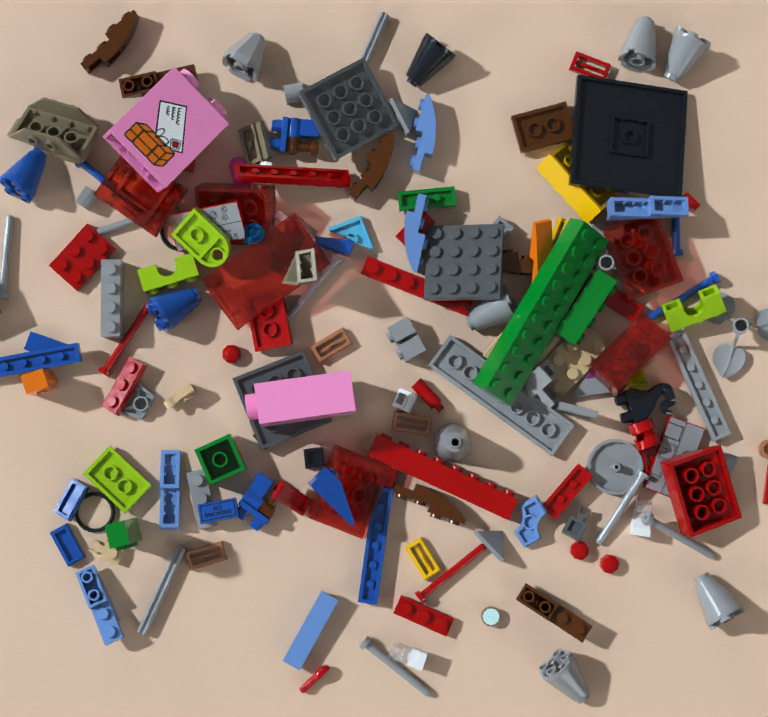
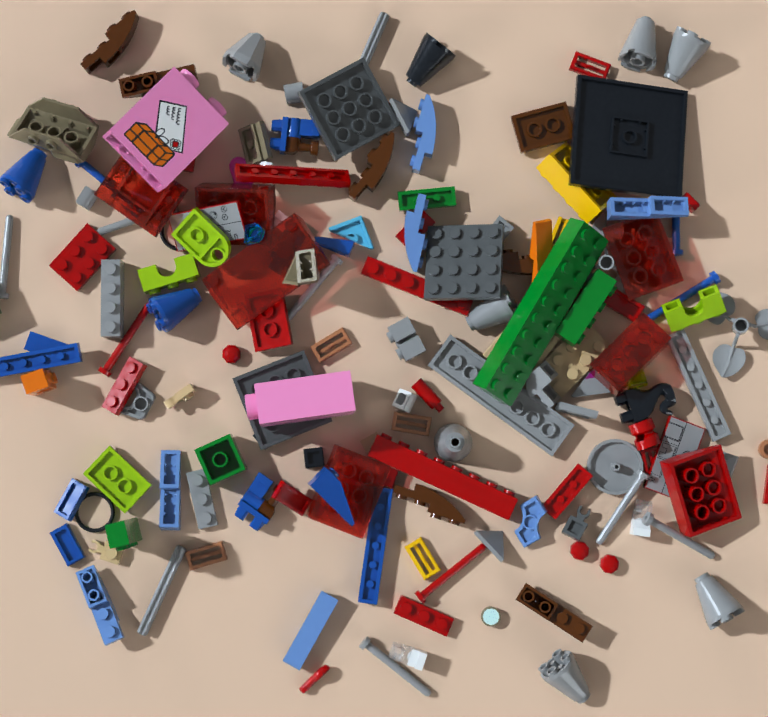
blue tile [198,498,240,524] -> none

